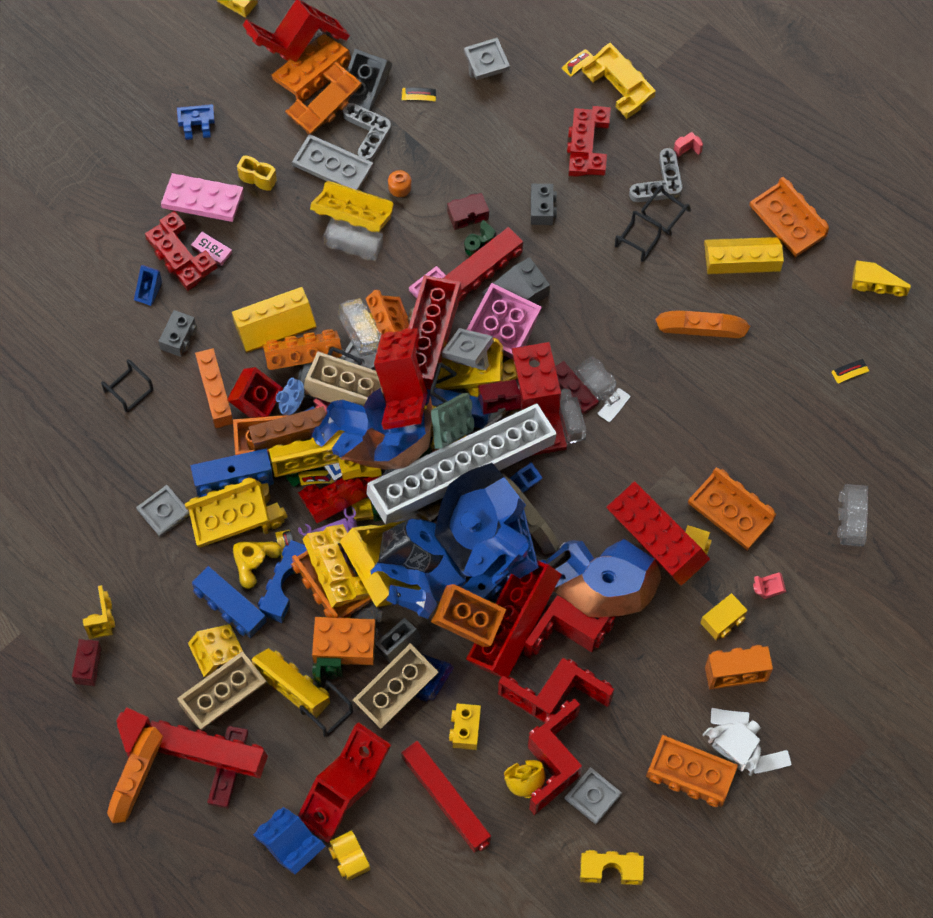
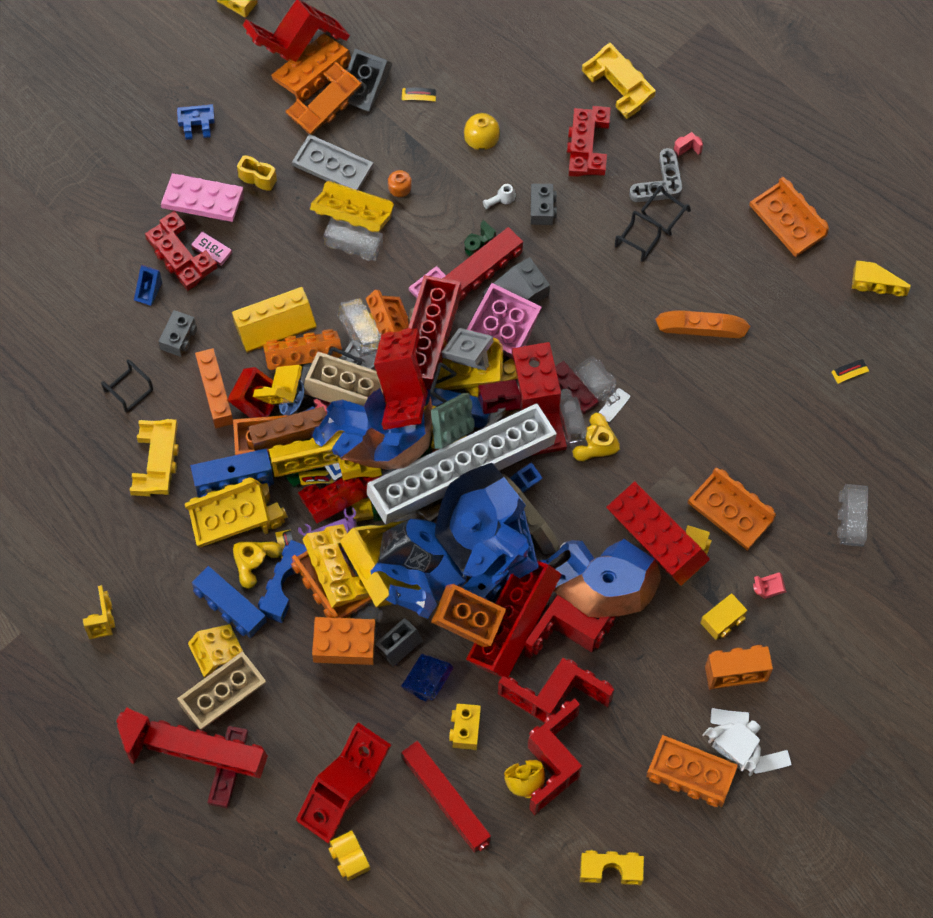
dark red brick [72,639,102,686] -> none
orange brick [107,727,163,823] -> none
light grey tile [136,485,190,537] -> none
yellow slope [251,648,330,718] -> none
blue bracket [253,807,325,874] -> none
black piece [299,680,353,737] -> none
dark green bracket [312,657,343,687] -> none
light grey beam [343,103,391,162] -> none
tan slope [353,643,438,729] -> none
dark red brick [447,193,489,230] -> none
light grey bracket [464,38,510,80] -> none
sticker [562,49,594,77] -> none
light grey tile [565,767,622,824] -> none
yellow slope [704,237,784,274] -> none
none -> yellow bracket [130,419,179,496]
none -> yellow bracket [253,365,302,404]
none -> yellow cylinder [464,113,500,150]
none -> white bar [483,184,516,209]
none -> yellow head [572,413,620,461]

